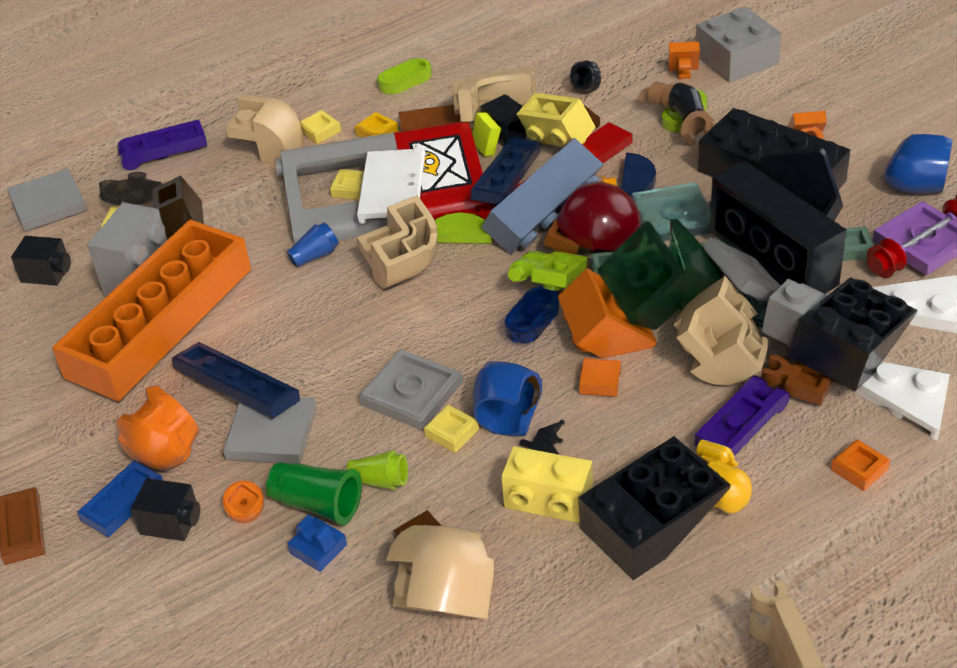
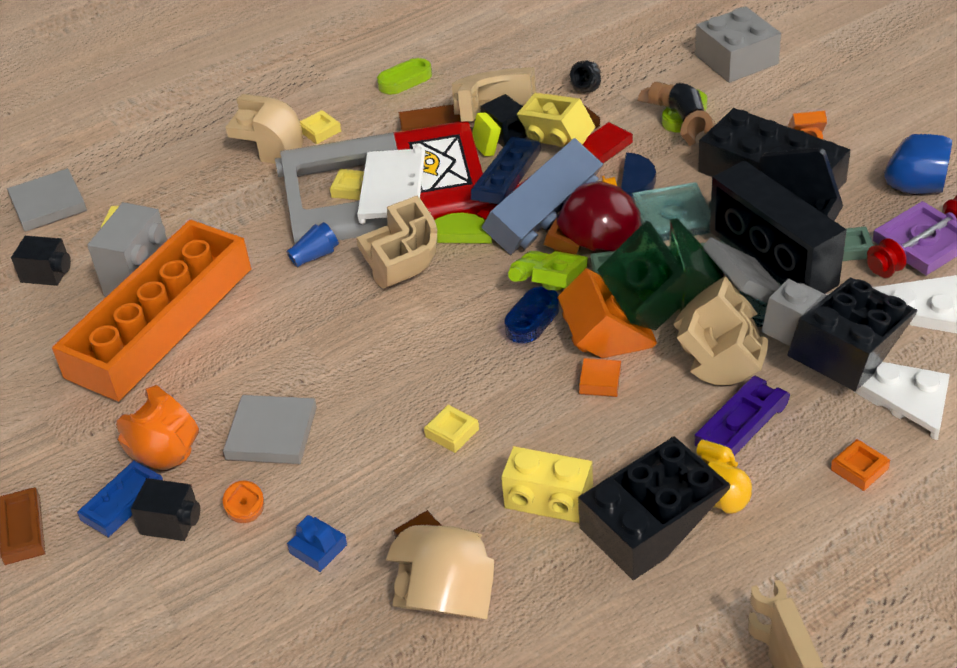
clear smoke dish [99,172,162,206] -> none
dark purple plate [117,119,208,170] -> none
dark brown slope [152,175,204,240] -> none
dark blue tile [172,342,300,418] -> none
green plant [266,462,362,525] -> none
lime cone [346,450,408,490] -> none
yellow tile [354,112,399,138] -> none
light grey tile [358,349,463,431] -> none
blue piece [473,361,542,436] -> none
black piece [520,419,565,455] -> none
orange tile [668,41,700,79] -> none
dark orange plate [761,355,834,406] -> none

